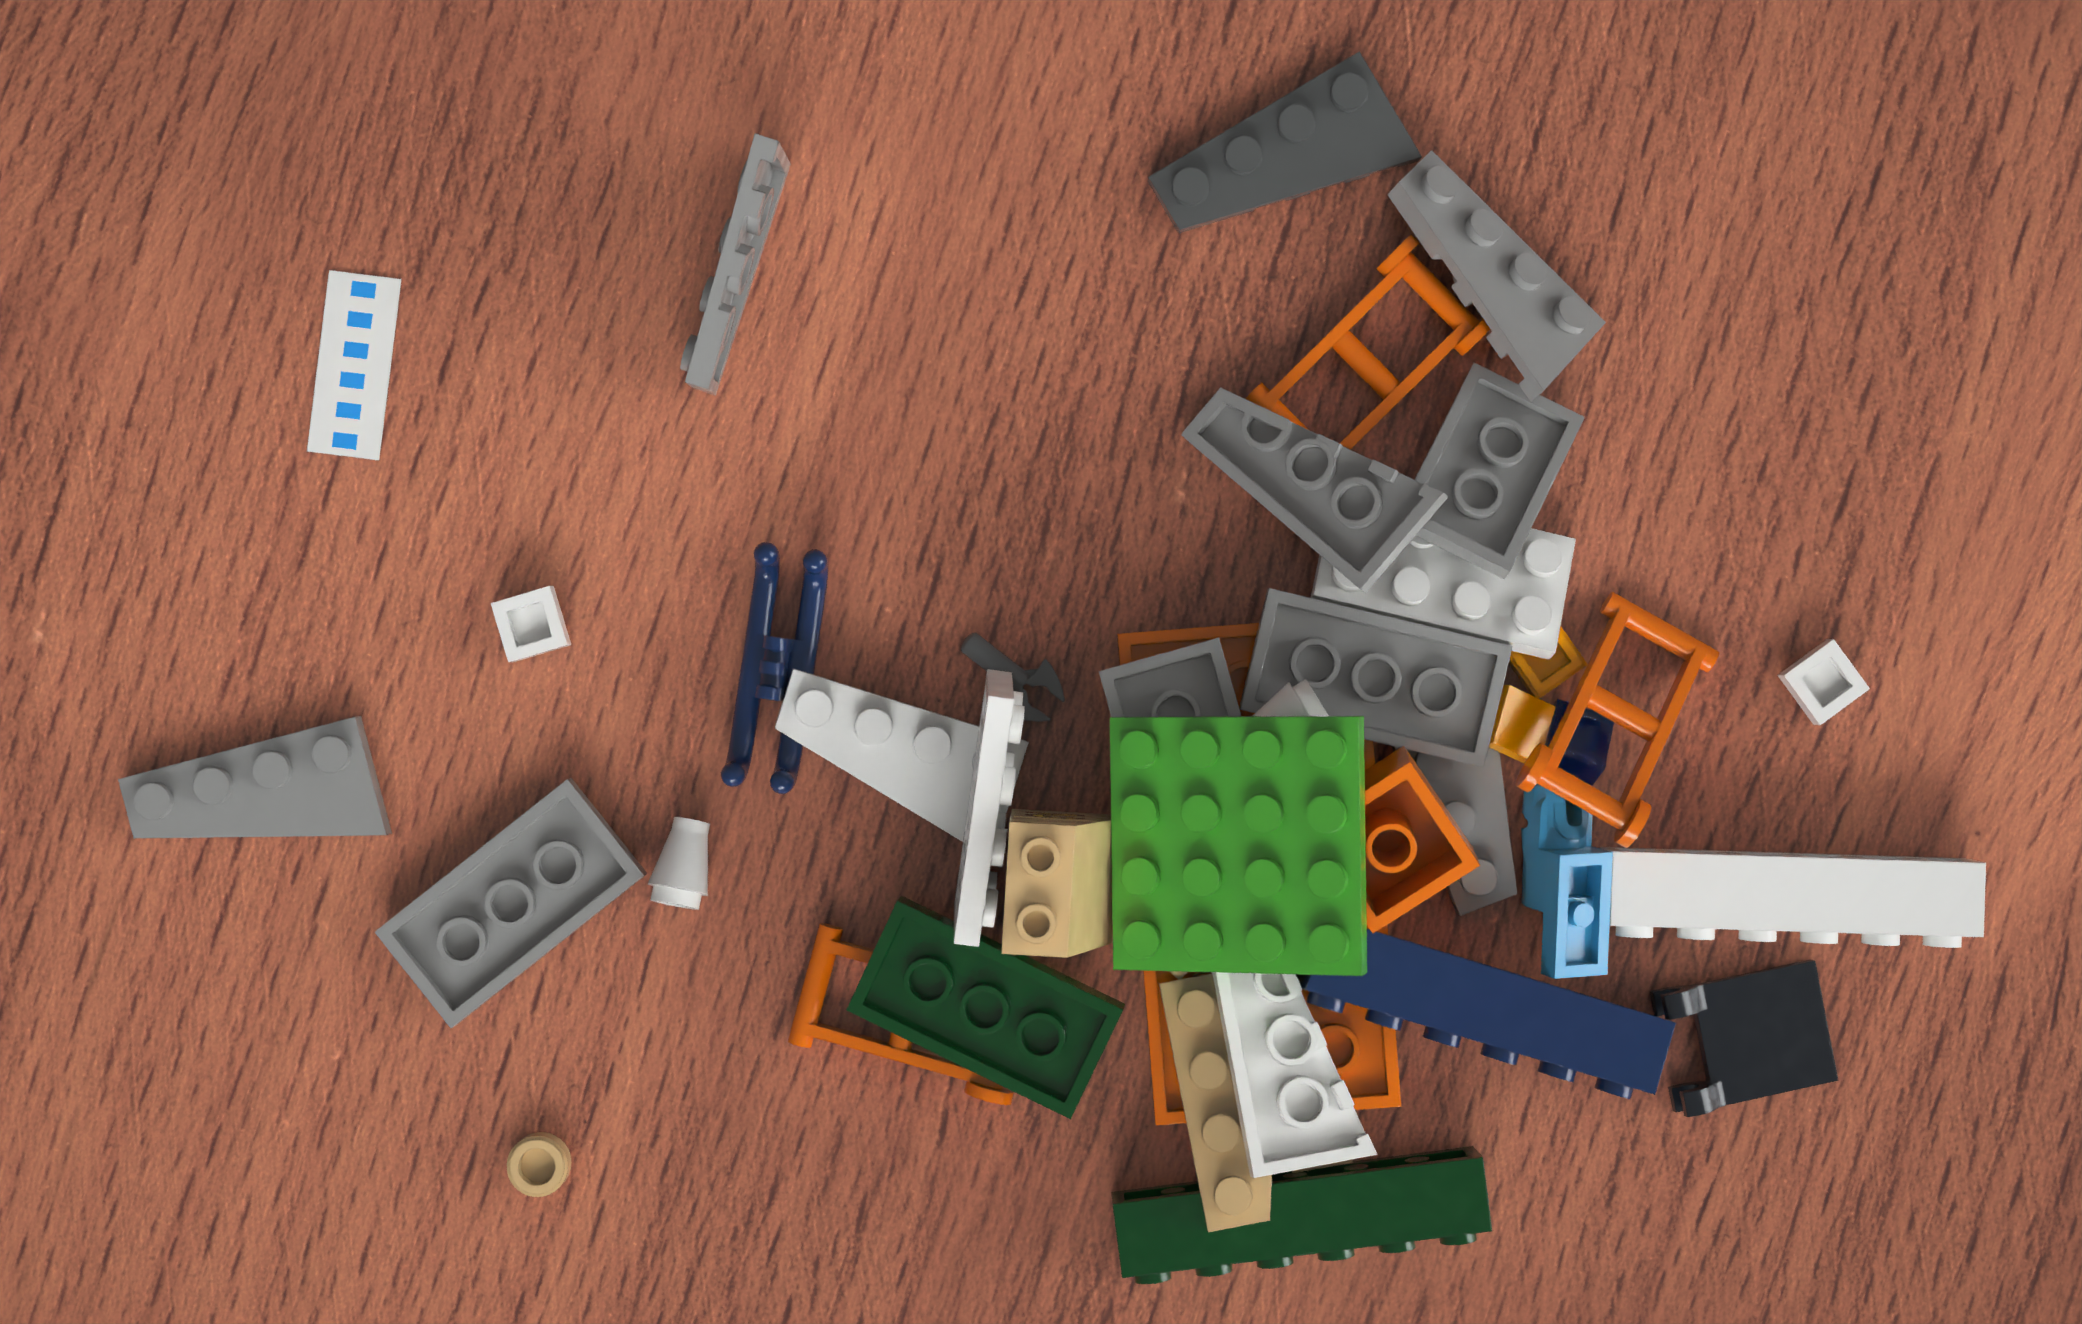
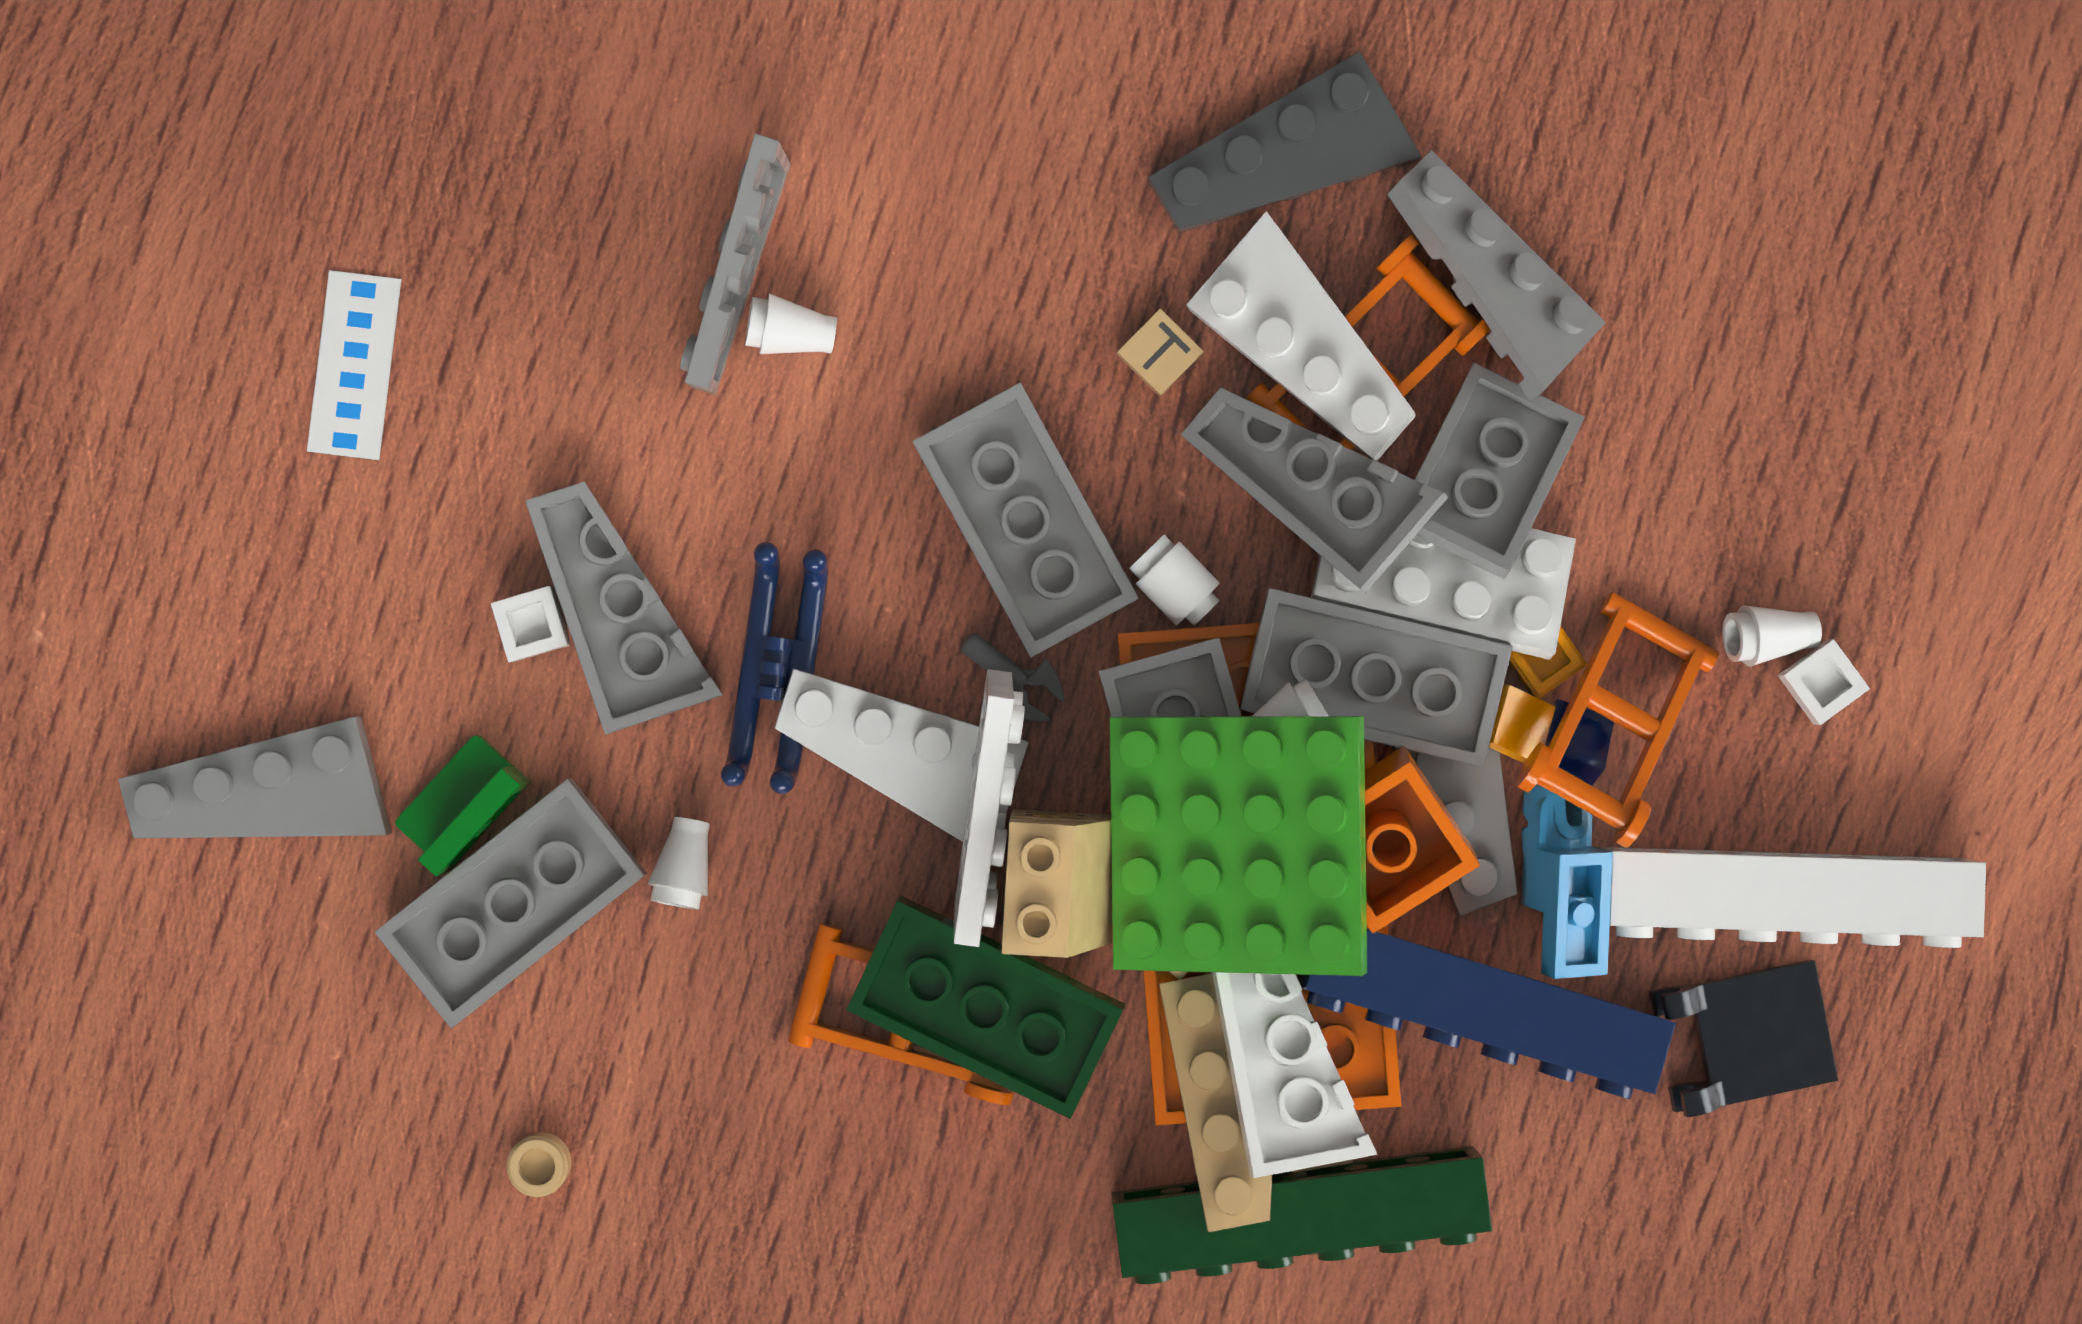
none -> green panel [395,735,531,876]
none -> light grey wing [525,482,723,735]
none -> white cone [745,293,837,354]
none -> light grey plate [912,382,1139,658]
none -> tan tile [1117,309,1204,397]
none -> white brick [1129,534,1220,626]
none -> white wing [1186,211,1416,461]
none -> white cone [1722,605,1822,667]

